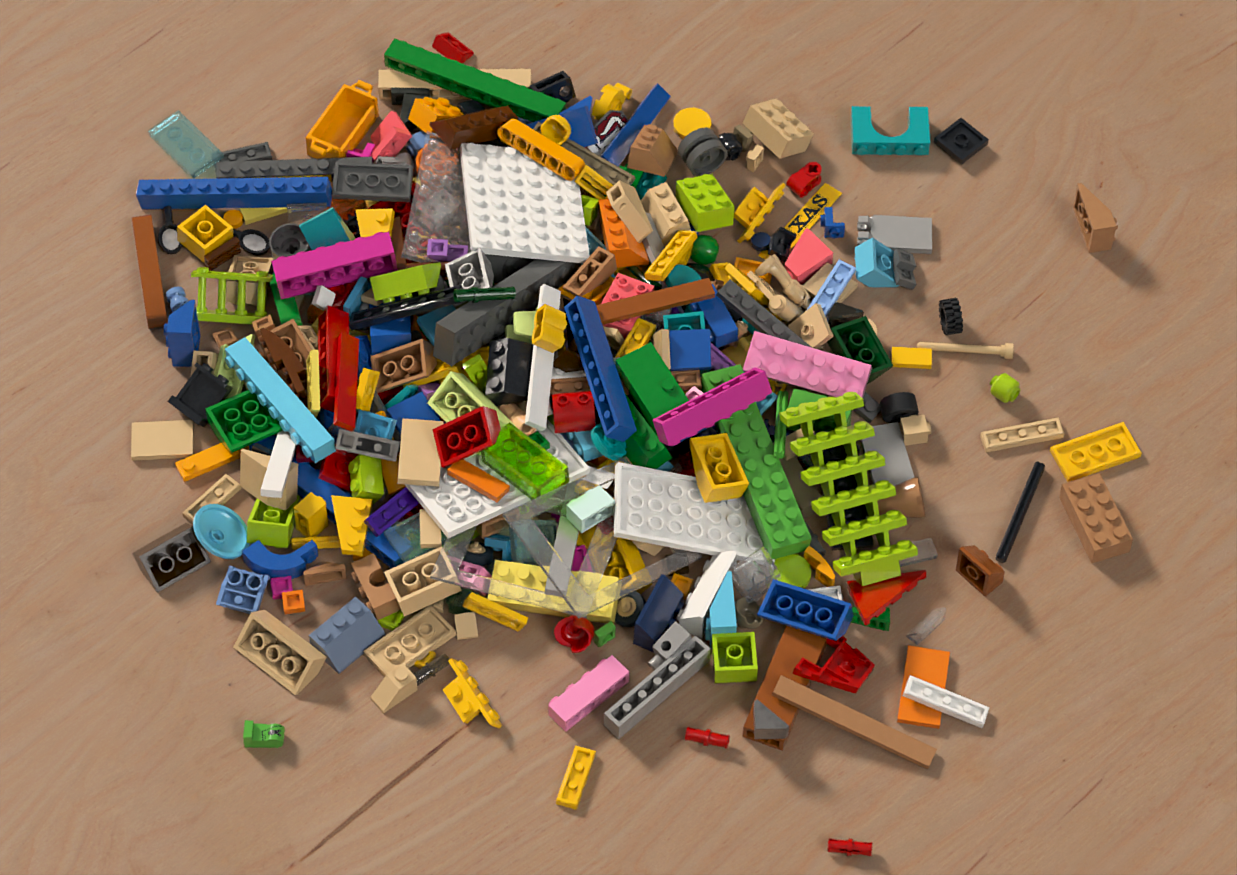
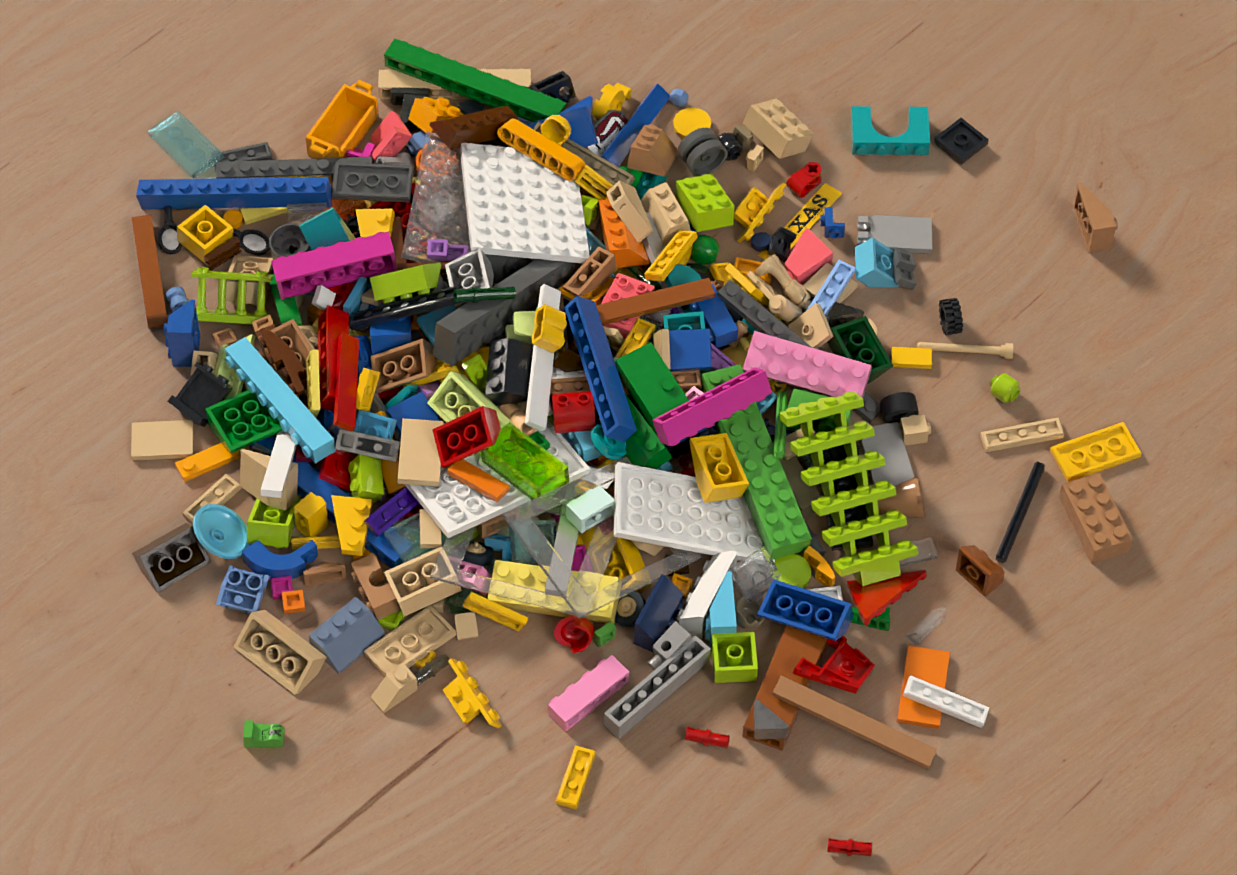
red slope [432,32,474,64] -> none
none -> medium blue tile [670,88,689,107]

